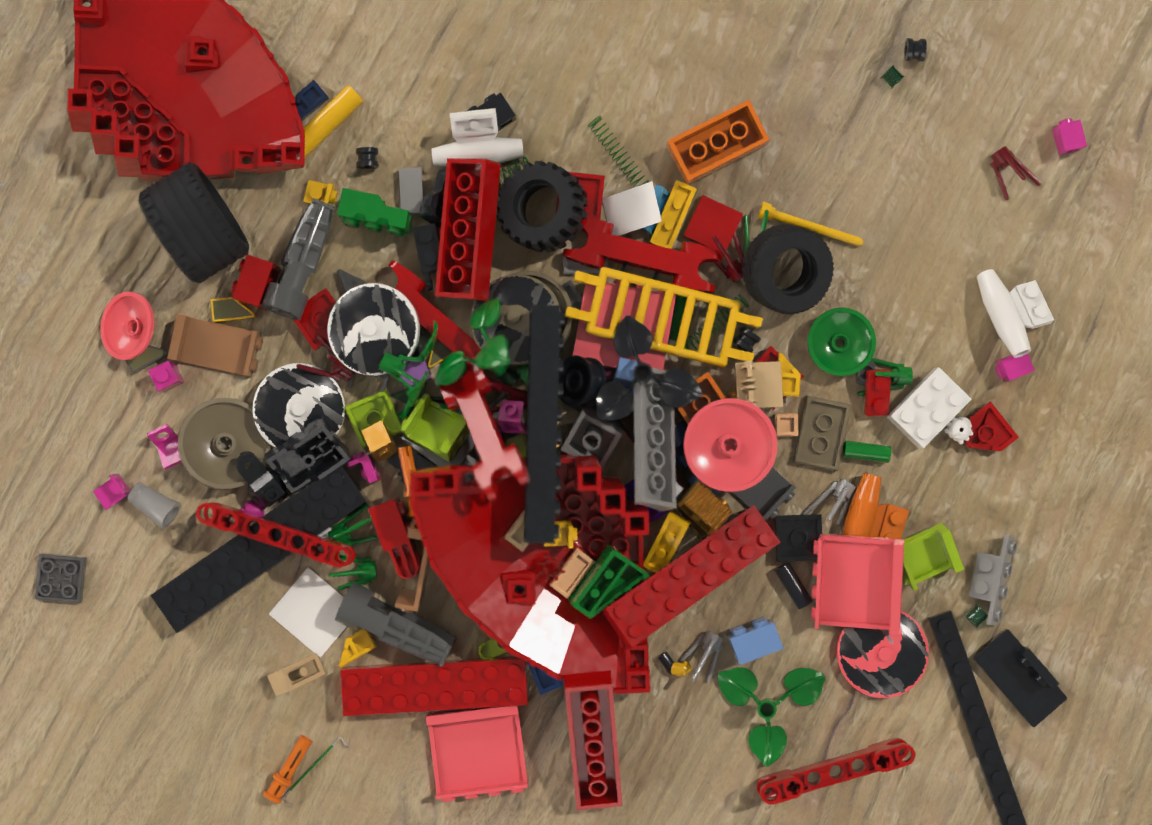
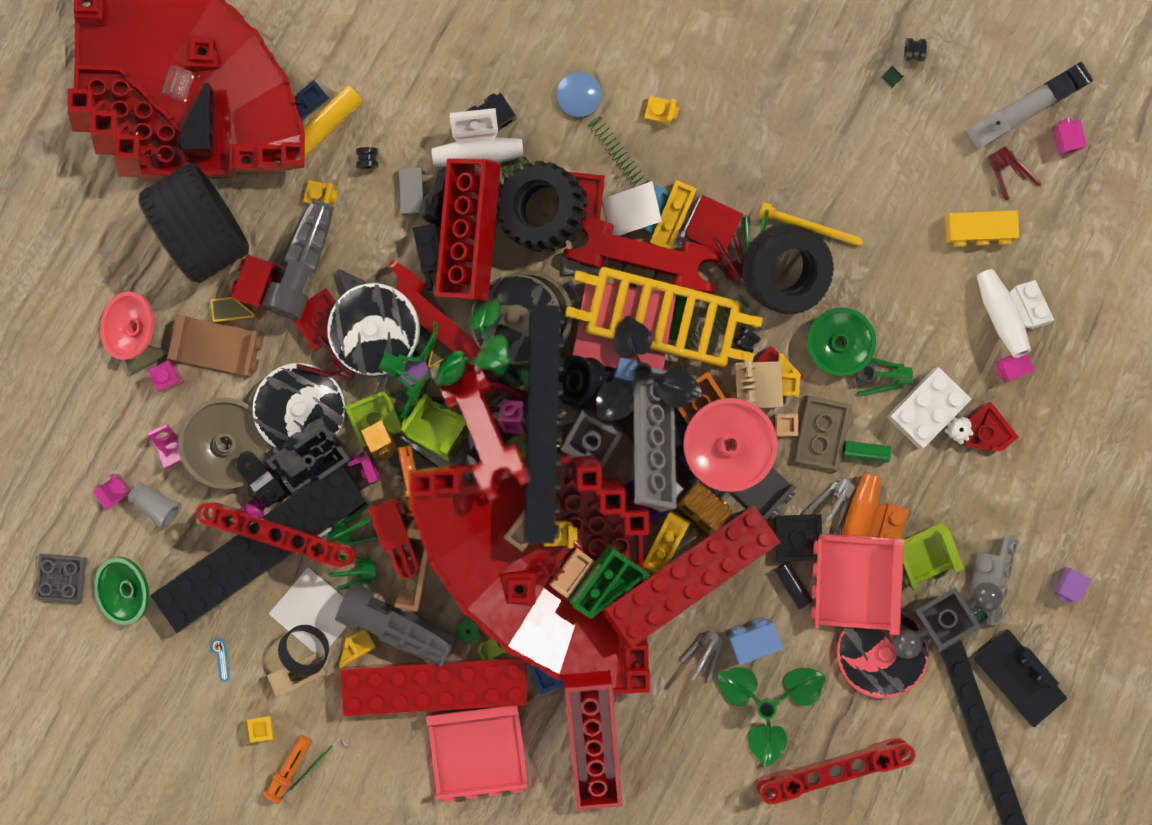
green piece [337,188,413,237] -> none
arm [658,651,691,677] -> none
orange brick [666,100,770,185] -> none
red plate [864,369,891,416] -> none
none -> green dish [94,557,150,625]
none -> clear piece [162,66,194,102]
none -> black slope [178,83,214,157]
none -> dark azure sticker [210,638,230,682]
none -> yellow tile [247,715,274,743]
none -> black tyre [278,625,329,676]
none -> green plant [456,618,481,644]
none -> medium blue dish [557,72,602,117]
none -> yellow bracket [644,96,680,125]
none -> piece [675,196,701,246]
none -> dark grey brick [892,582,1003,659]
none -> yellow brick [945,210,1019,247]
none -> light grey piece [966,61,1094,150]
none -> medium lavender brick [1053,567,1092,605]

